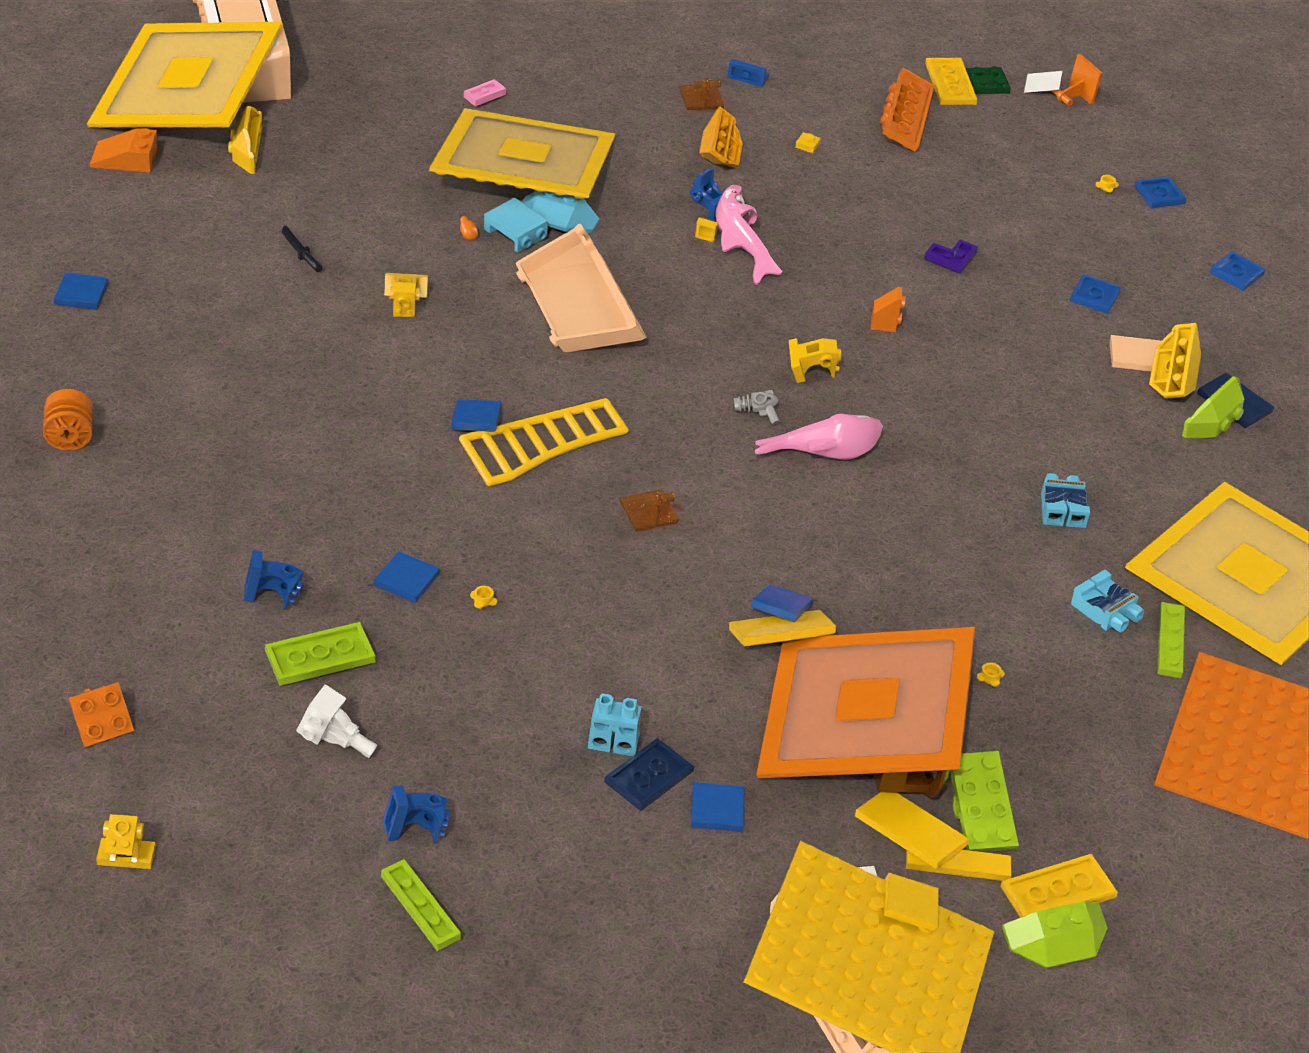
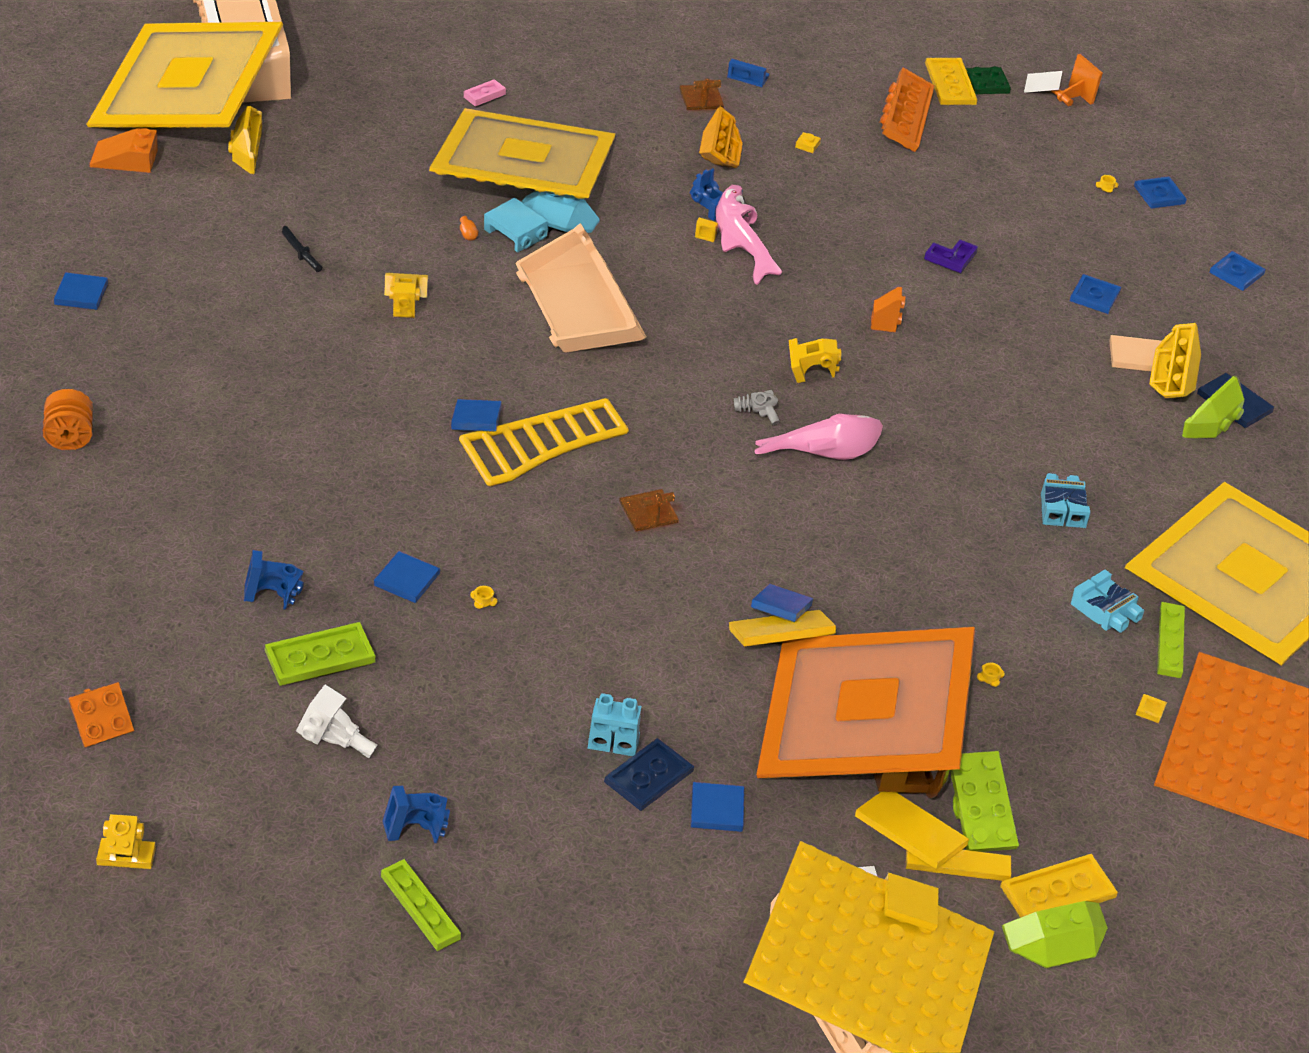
none -> yellow tile [1136,694,1167,723]

